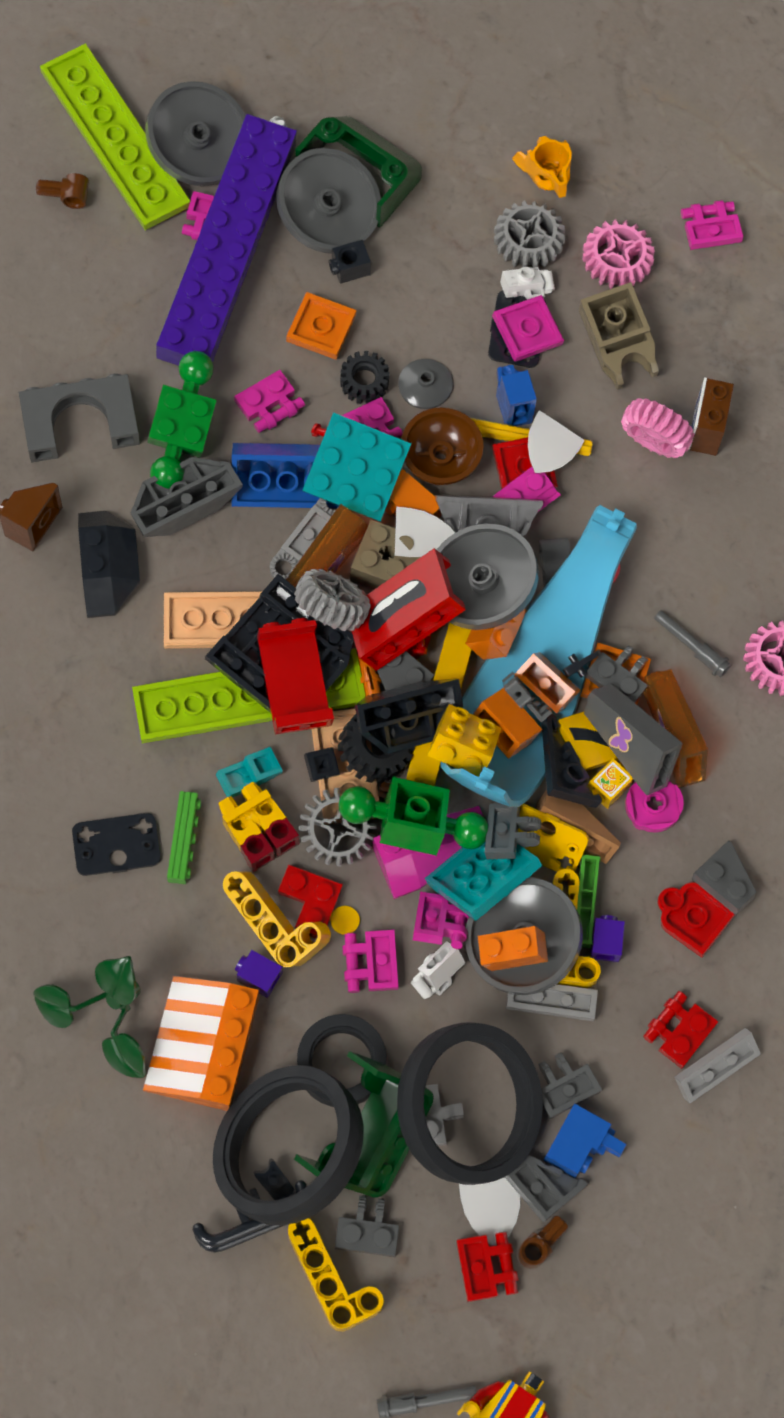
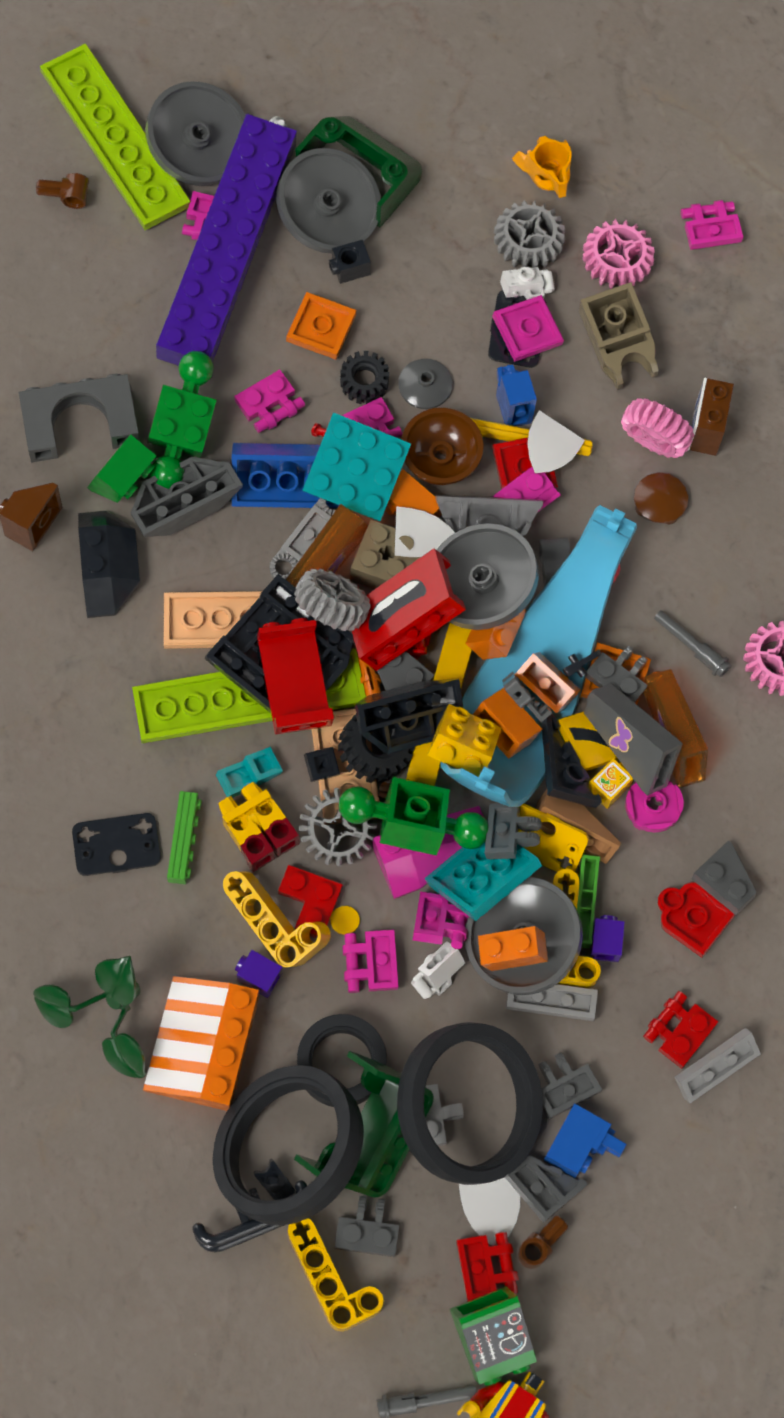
none -> green slope [87,434,156,503]
none -> slope [449,1287,537,1386]
none -> reddish brown dish [634,472,688,525]

